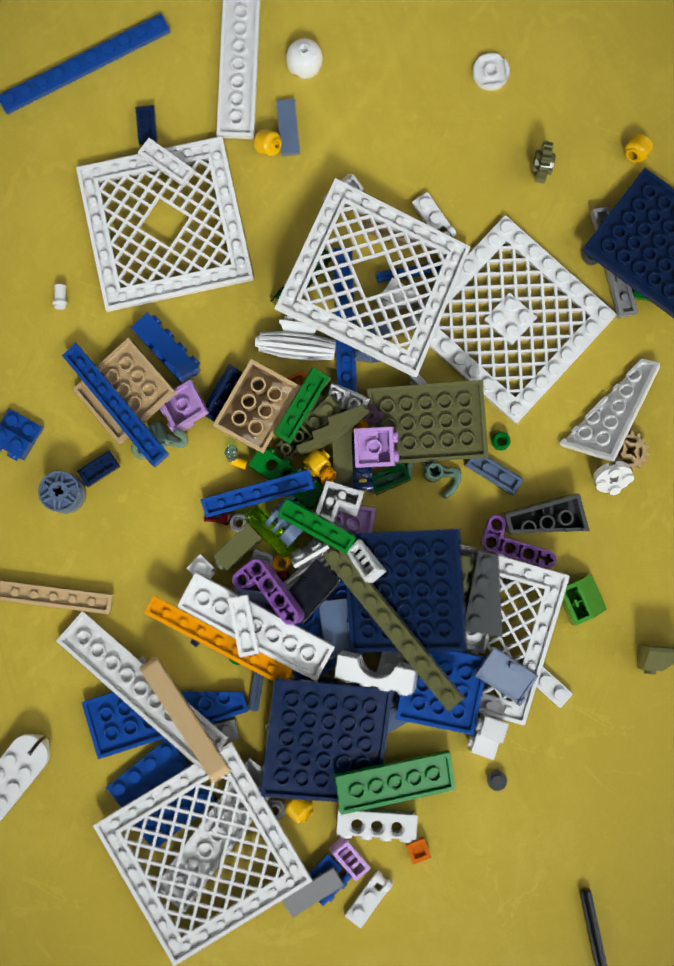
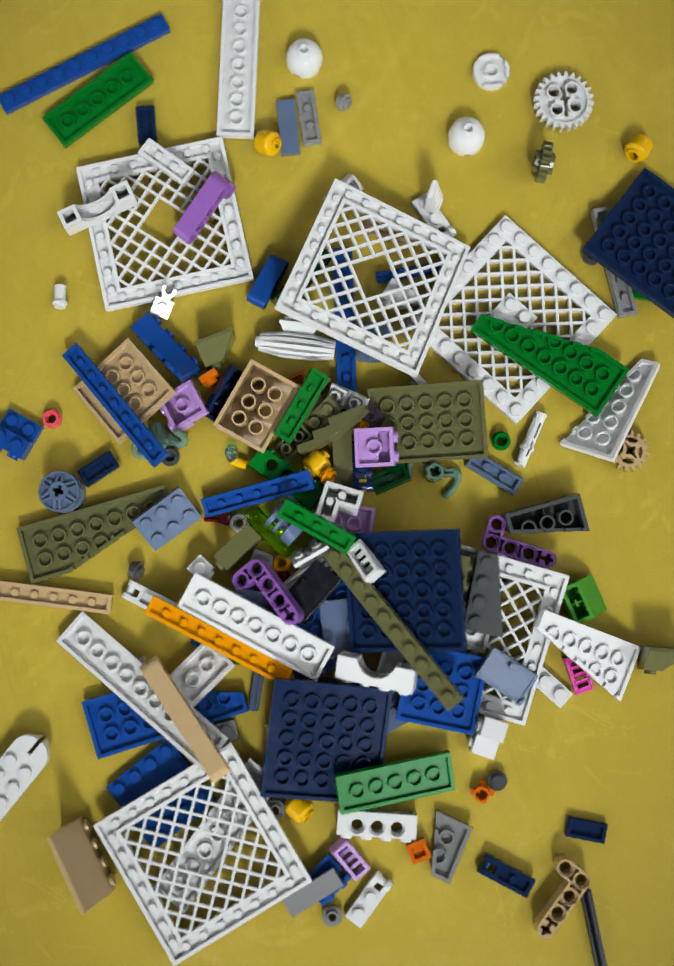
white plate [228,594,260,657] -> none
white plate [593,461,634,495] -> none
none -> olive wing [16,485,168,584]
none -> green plate [42,52,154,149]
none -> coral plate [42,409,62,428]
none -> tan slope [46,815,116,915]
none -> white arch [57,180,139,236]
none -> white plate [121,579,178,609]
none -> dark grey plate [127,561,145,580]
none -> sand blue plate [131,486,202,551]
none -> white plate [150,283,177,320]
none -> dark grey plate [162,447,180,466]
none -> white plate [170,644,235,707]
none -> medium lavender beam [173,172,236,245]
none -> olive slope [195,327,236,370]
none -> orange plate [198,368,220,387]
none -> blue beam [246,254,289,310]
none -> light grey tile [296,89,322,147]
none -> light grey plate [322,905,342,927]
none -> light grey plate [336,93,352,112]
none -> white slope [424,180,443,214]
none -> light grey wing [431,810,473,884]
none -> white cylinder [448,116,485,156]
none -> green wing [470,314,630,417]
none -> orange plate [470,780,494,804]
none -> dark blue plate [477,852,536,898]
none -> white pin [514,411,547,468]
none -> white gear [533,71,594,132]
none -> tan beam [533,854,591,939]
none -> white wing [534,608,642,702]
none -> dark pink slope [562,656,594,695]
none -> dark blue tile [564,815,608,844]

